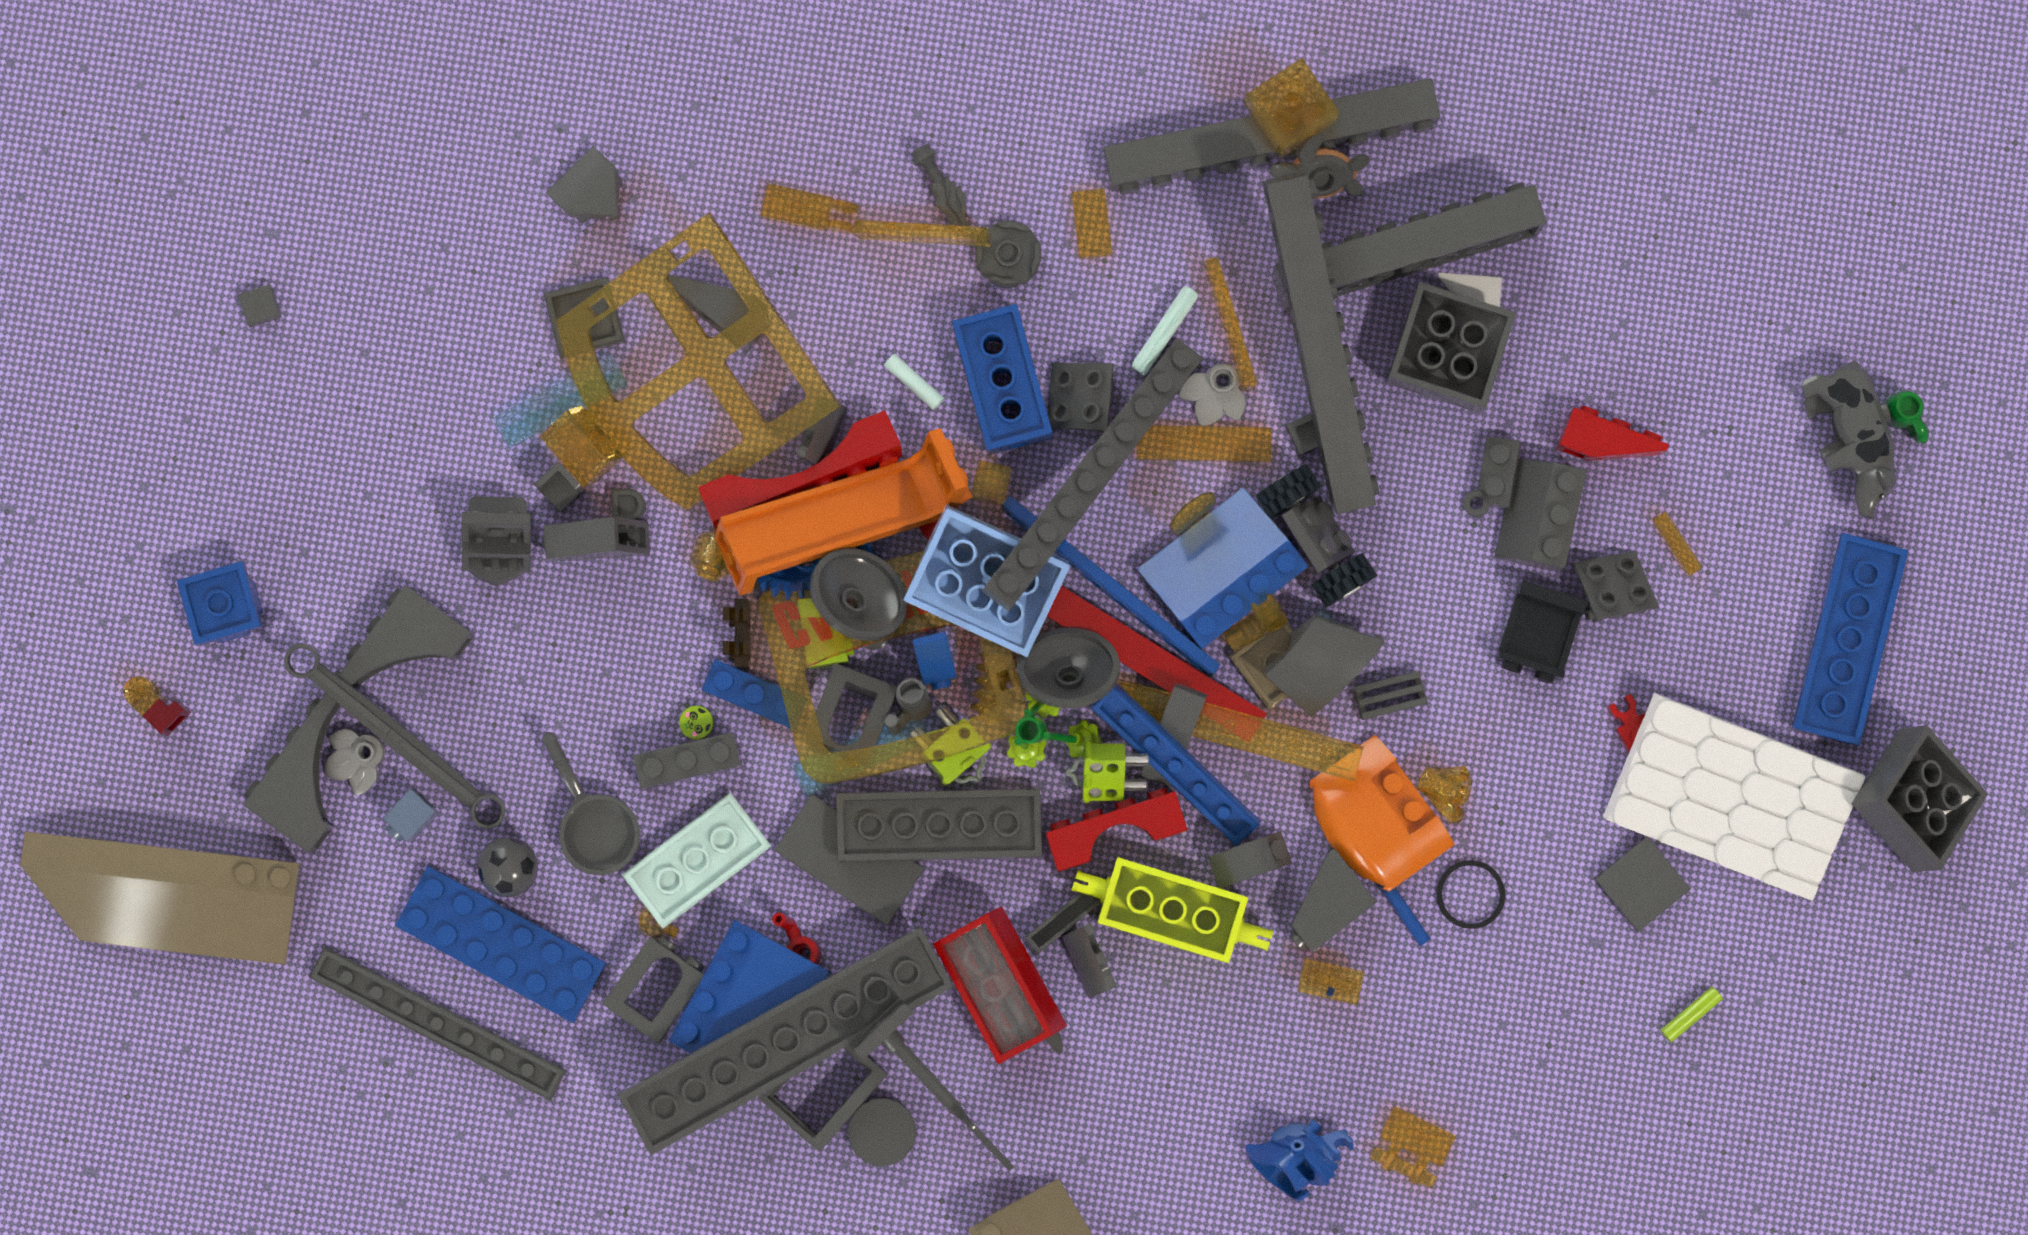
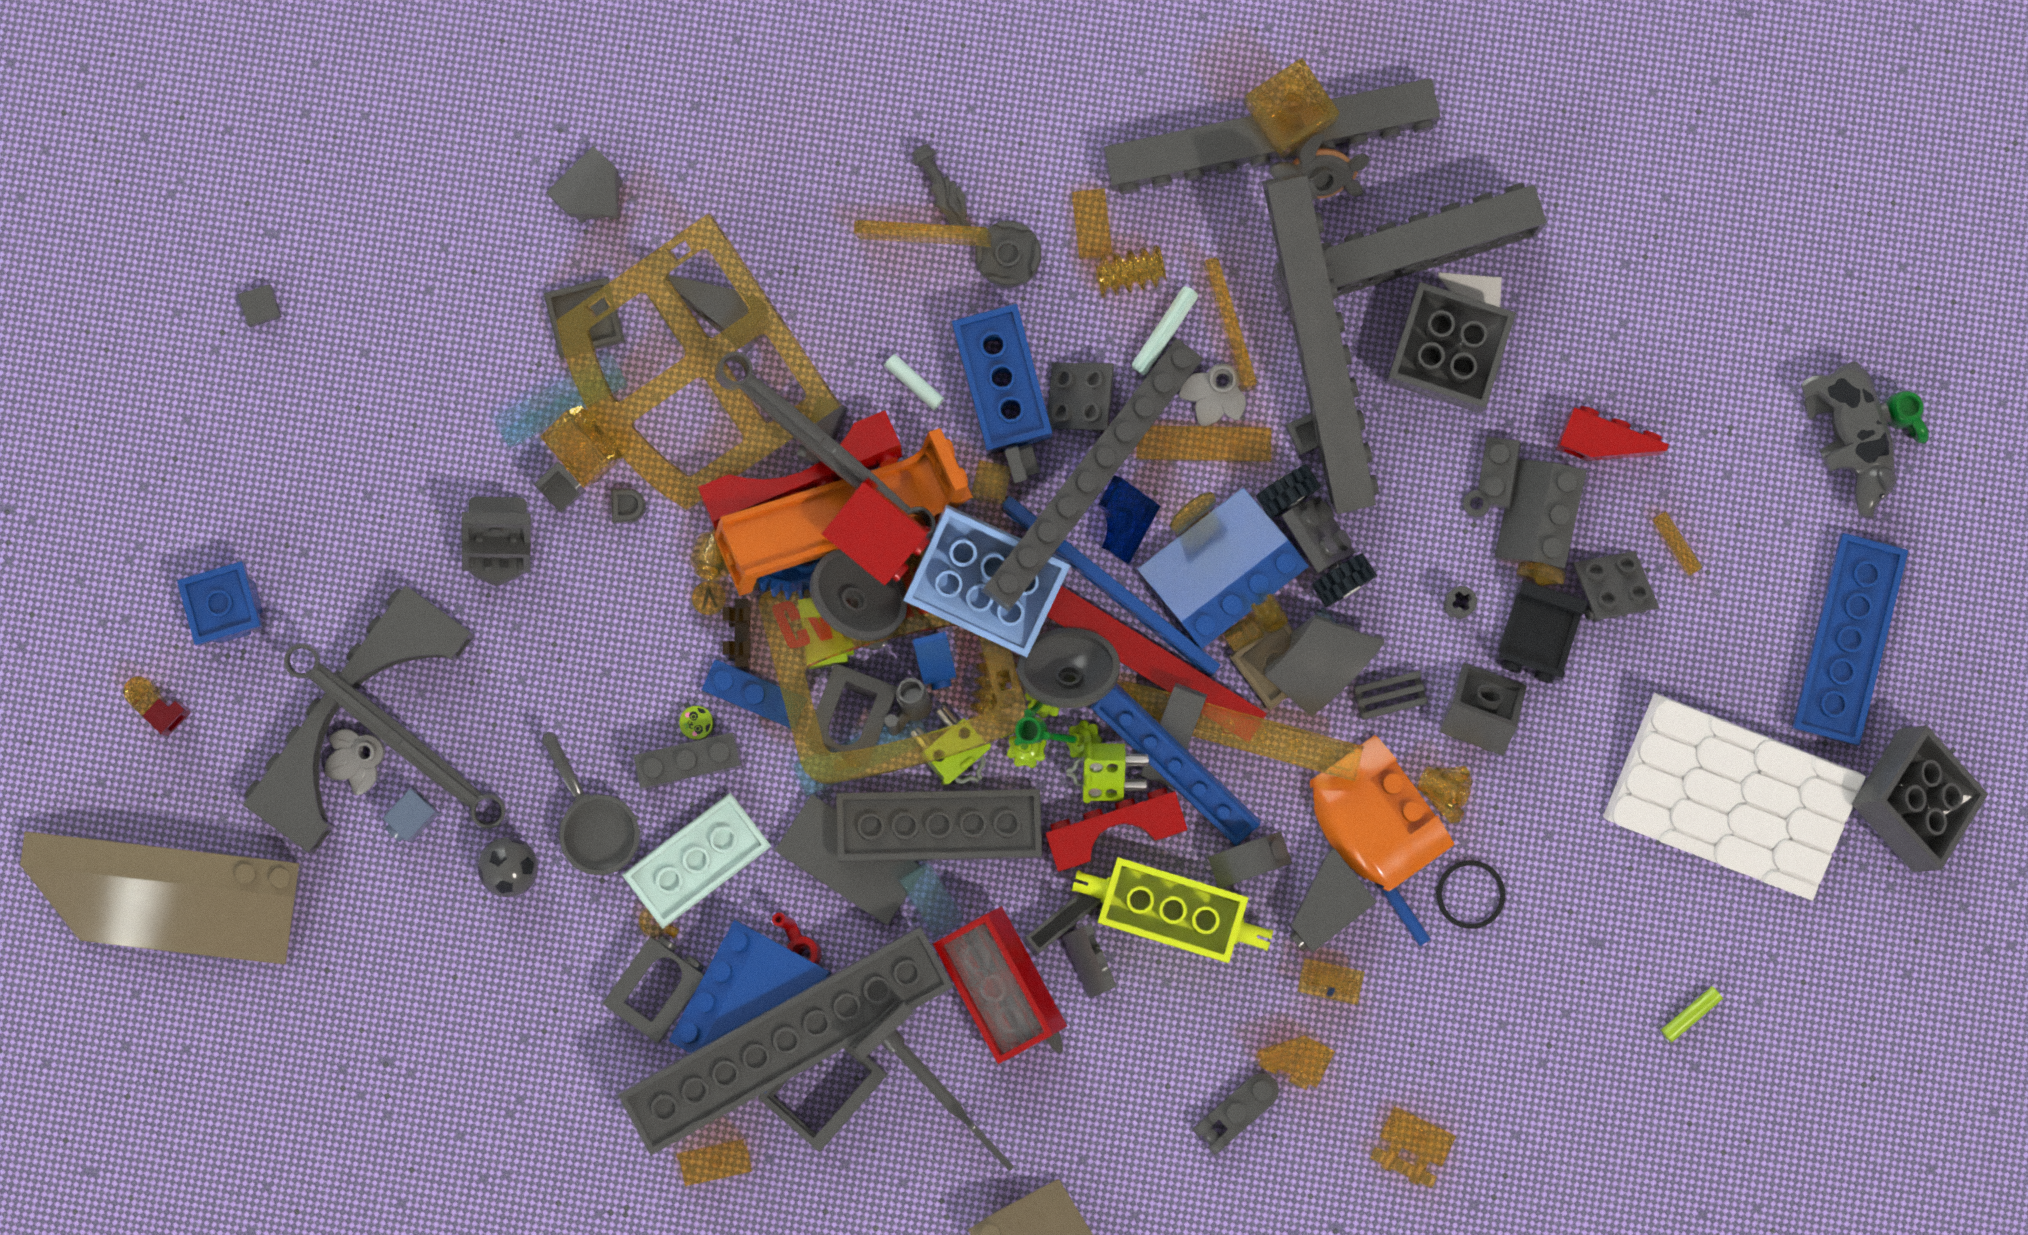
dark grey tile [309,947,567,1101] -> none
blue plate [395,866,607,1023] -> none
dark grey slope [542,517,650,561] -> none
clear yellow hinge [761,184,859,234] -> none
dark grey tile [848,1098,916,1166] -> none
blue helmet [1245,1120,1354,1202] -> none
dark grey tile [1594,836,1691,932] -> none
red plate [1607,694,1646,753] -> none
none -> clear yellow panel [676,1137,753,1186]
none -> clear yellow tile [692,581,726,616]
none -> dark grey piece [715,352,935,538]
none -> red panel [822,477,931,586]
none -> clear light blue tile [899,861,964,937]
none -> dark grey slope [1005,443,1040,483]
none -> clear yellow piece [1094,244,1167,299]
none -> clear blue tile [1098,475,1161,565]
none -> dark grey plate [1192,1073,1279,1155]
none -> clear yellow slope [1254,1035,1335,1090]
none -> dark grey slope [1440,662,1527,756]
none -> dark grey bush [1443,586,1477,619]
none -> clear yellow tile [1516,562,1566,586]

